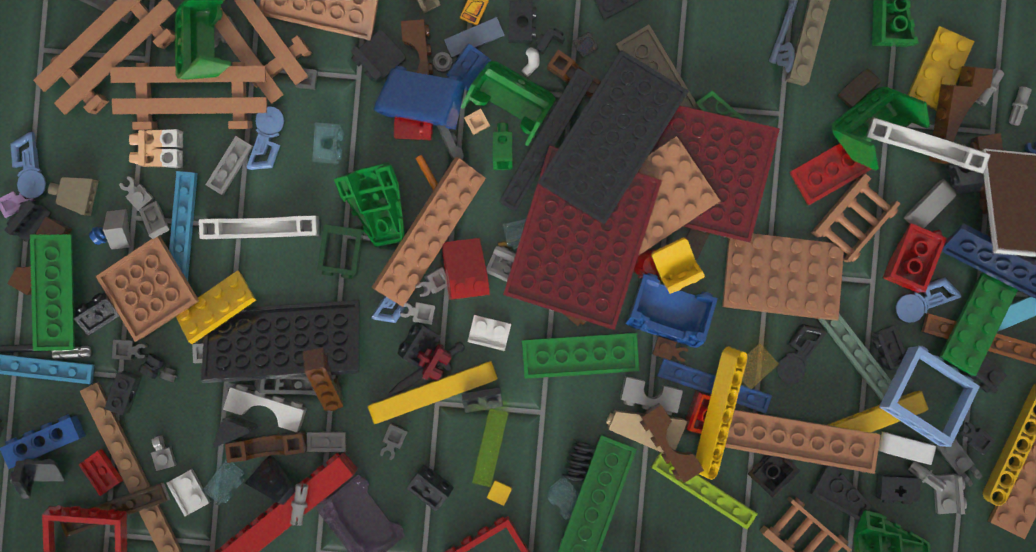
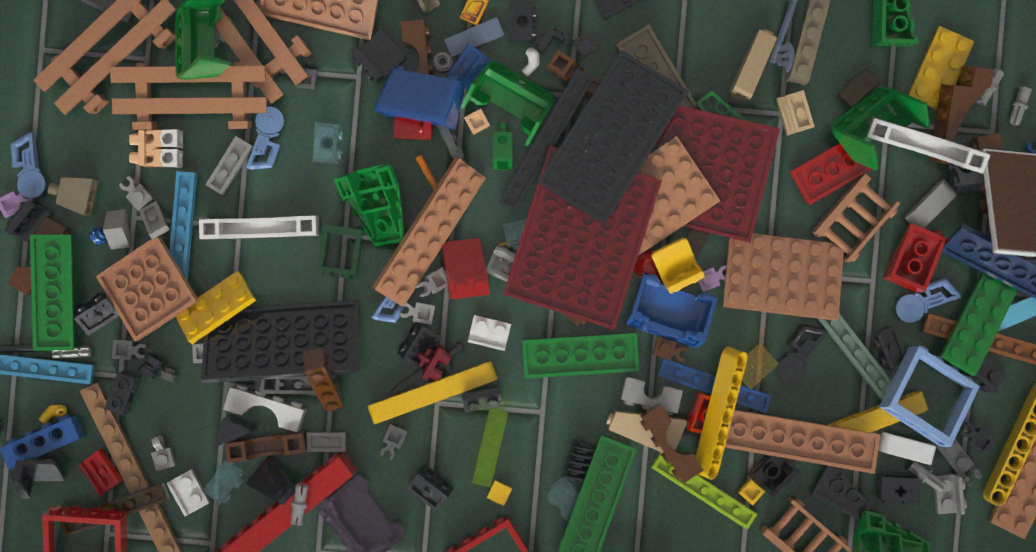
none -> yellow arm [38,404,67,424]
none -> lavender plate [698,266,726,292]
none -> tan slope [727,29,777,103]
none -> yellow tile [738,478,765,505]
none -> tan plate [776,90,815,136]

